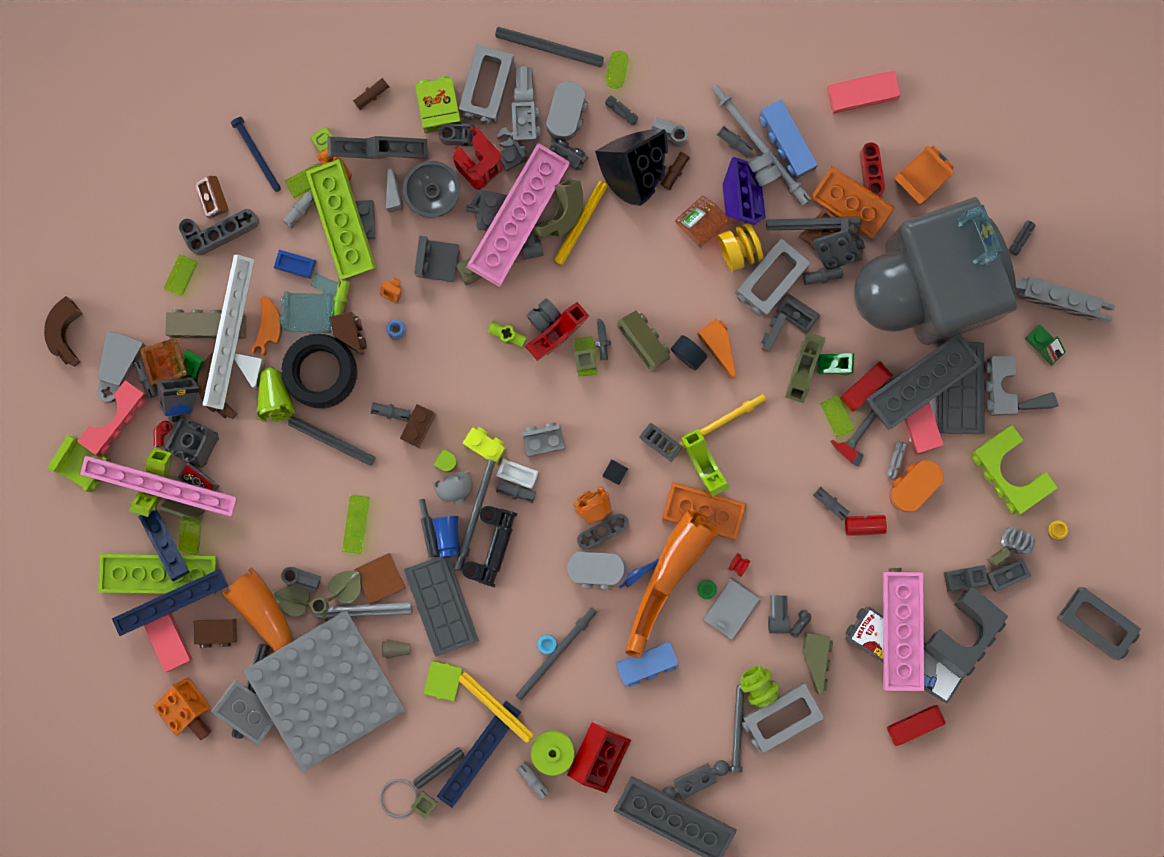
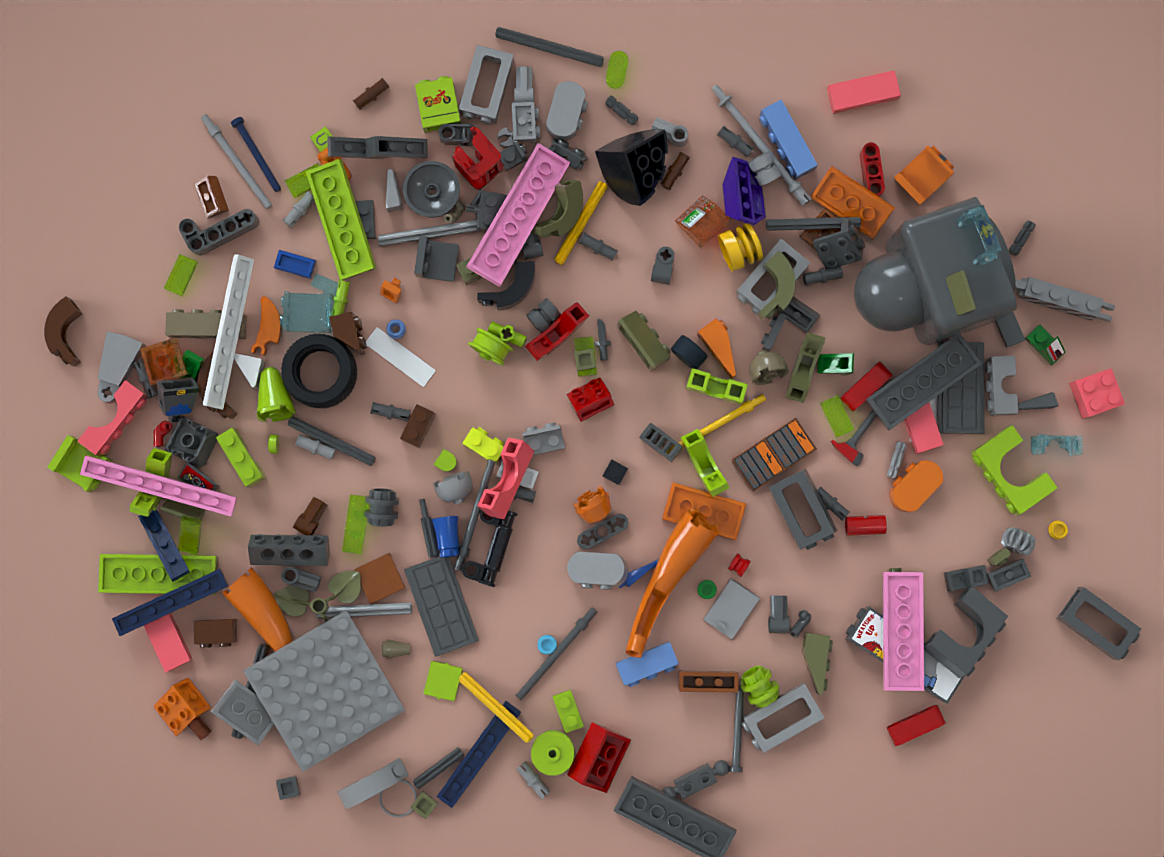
none -> light grey bar [201,114,272,209]
none -> lime arch [216,427,266,488]
none -> dark grey brick [248,534,330,566]
none -> lime tile [268,434,279,454]
none -> dark grey plate [276,776,300,800]
none -> reddish brown piece [293,496,328,535]
none -> light grey pin [295,434,336,460]
none -> light grey arch [337,758,409,809]
none -> dark grey piece [364,488,399,527]
none -> white sticker [366,327,436,387]
none -> light grey axle [378,220,481,246]
none -> dark tan arm [444,200,465,223]
none -> lime wheel [467,328,514,366]
none -> black arch [477,261,535,310]
none -> coral arch [477,438,534,519]
none -> lime plate [552,689,584,733]
none -> red bracket [567,377,615,422]
none -> dark grey pin [579,233,618,261]
none -> dark grey piece [651,247,674,285]
none -> dark orange brick [678,671,738,693]
none -> lime arch [686,368,748,405]
none -> tile [732,418,817,491]
none -> dark tan cylinder [749,350,789,385]
none -> olive arch [757,251,795,320]
none -> dark grey piece [769,469,838,550]
none -> olive slope [946,270,976,316]
none -> dark grey tile [995,312,1025,348]
none -> clear light blue piece [1031,434,1082,456]
none -> coral brick [1069,368,1125,419]

